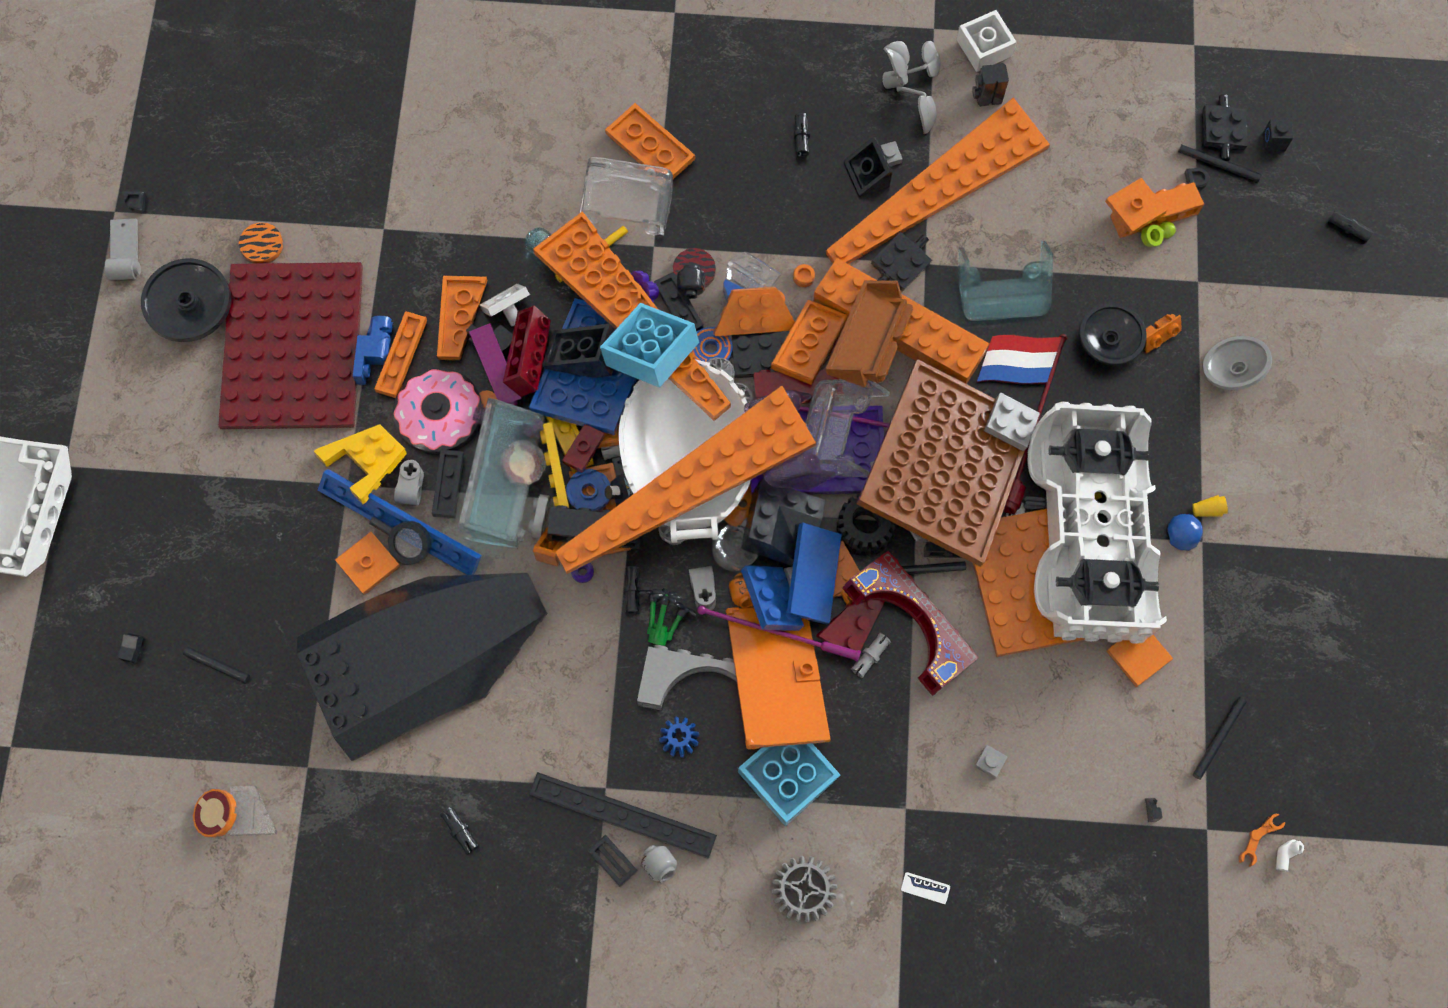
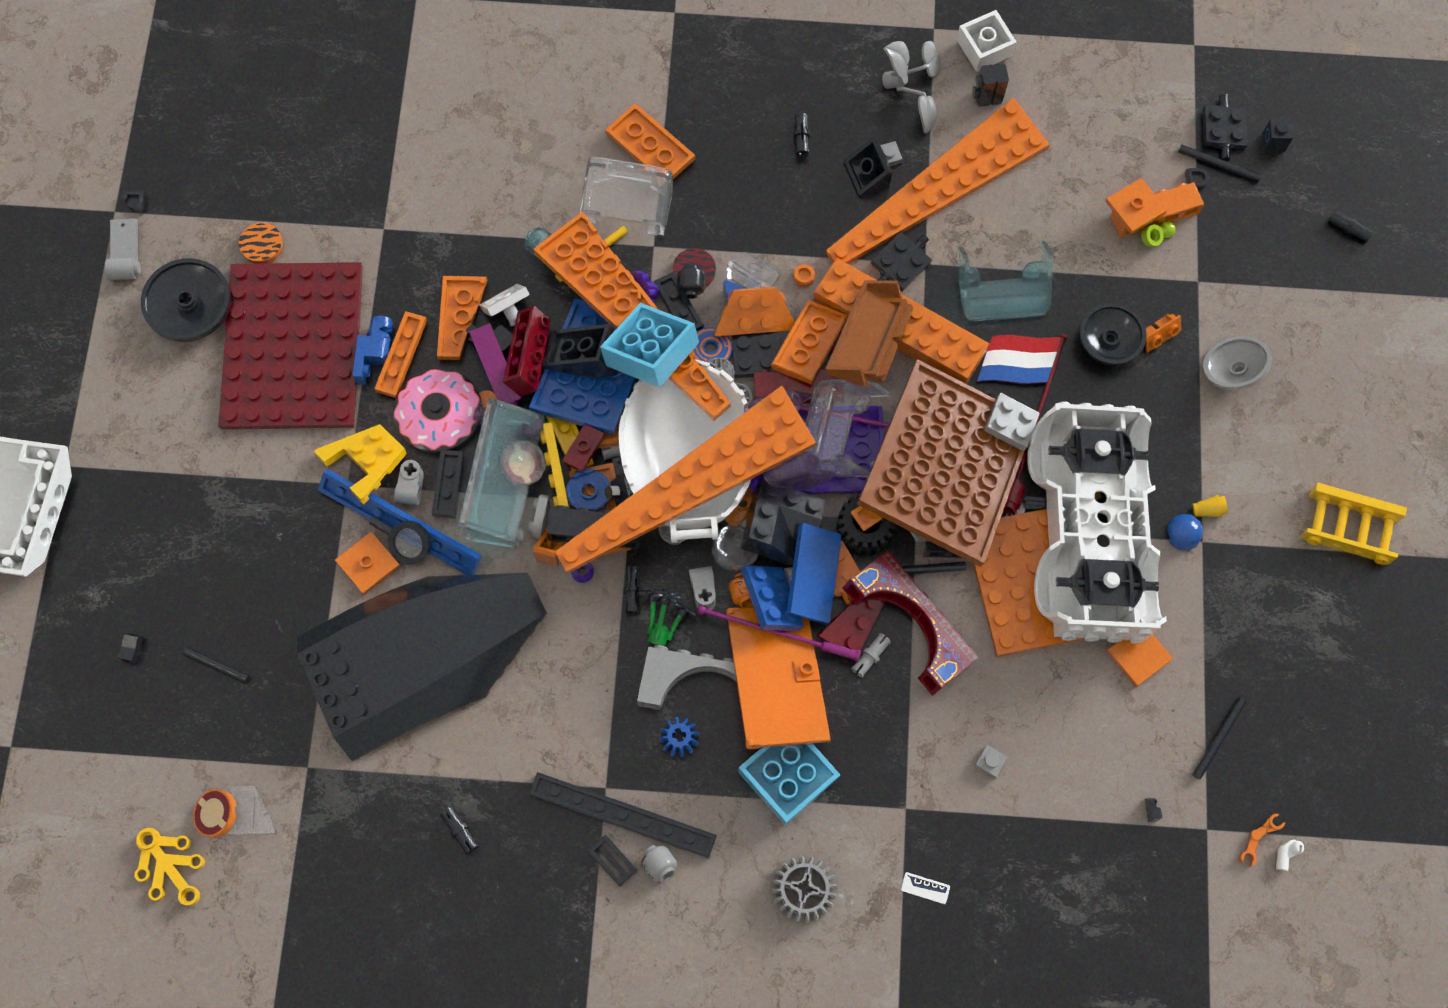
none -> yellow plant [134,828,205,906]
none -> orange tile [850,506,883,532]
none -> yellow fence [1300,482,1407,565]

